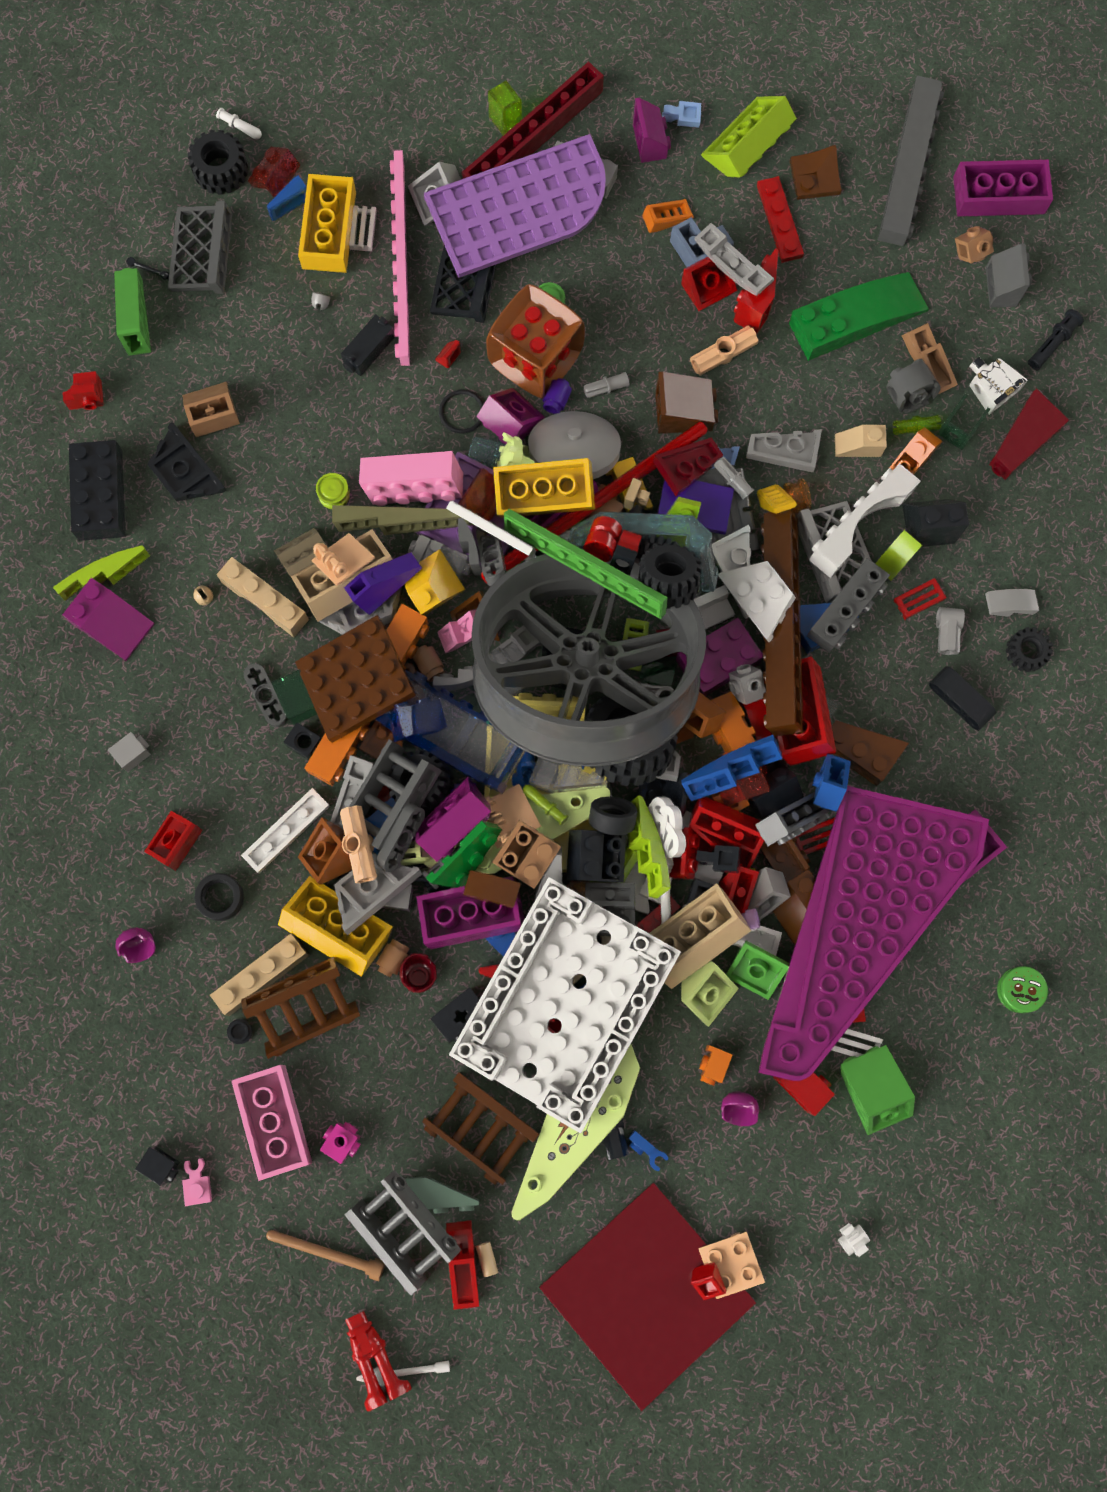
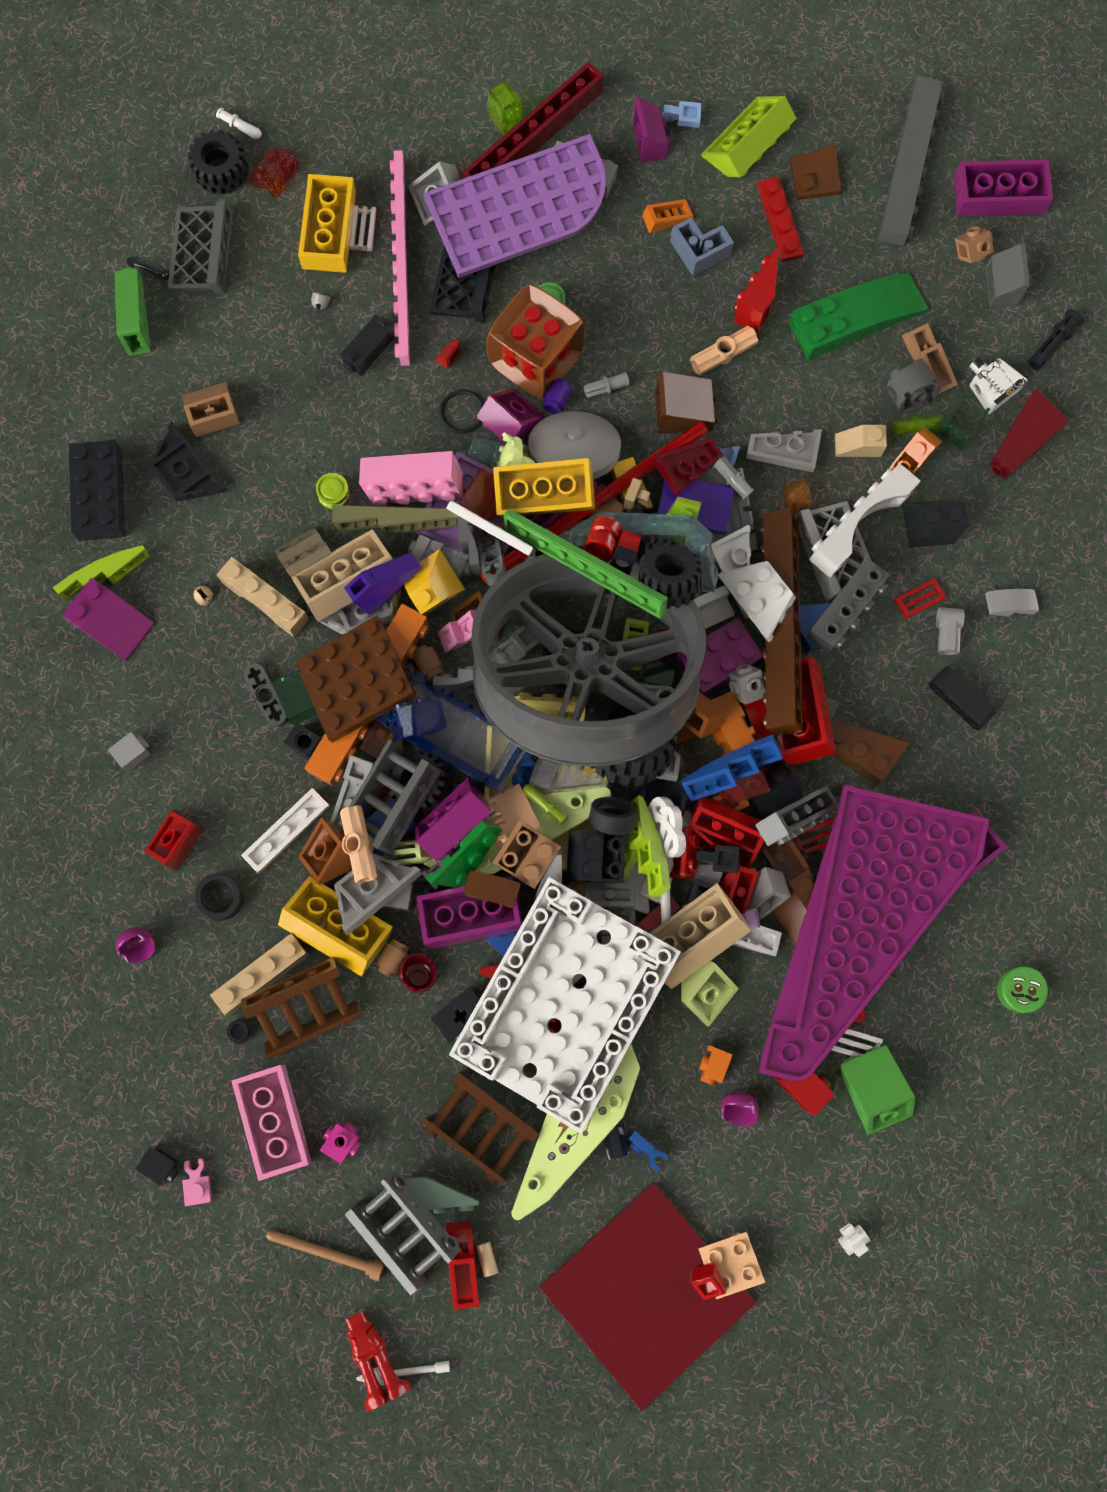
red brick [62,371,104,410] -> none
blue slope [267,175,307,221] -> none
light nougat hinge [311,533,375,586] -> none
dark grey beam [376,803,425,872] -> none
red slope [681,257,737,311] -> none
light grey slope [694,223,774,296] -> none
bright green slope [726,940,790,1000] -> none
yellow slope [757,484,797,514] -> none
blue brick [812,753,851,812] -> none
lime slope [875,530,923,581] -> none
black tyre [1006,627,1053,672] -> none

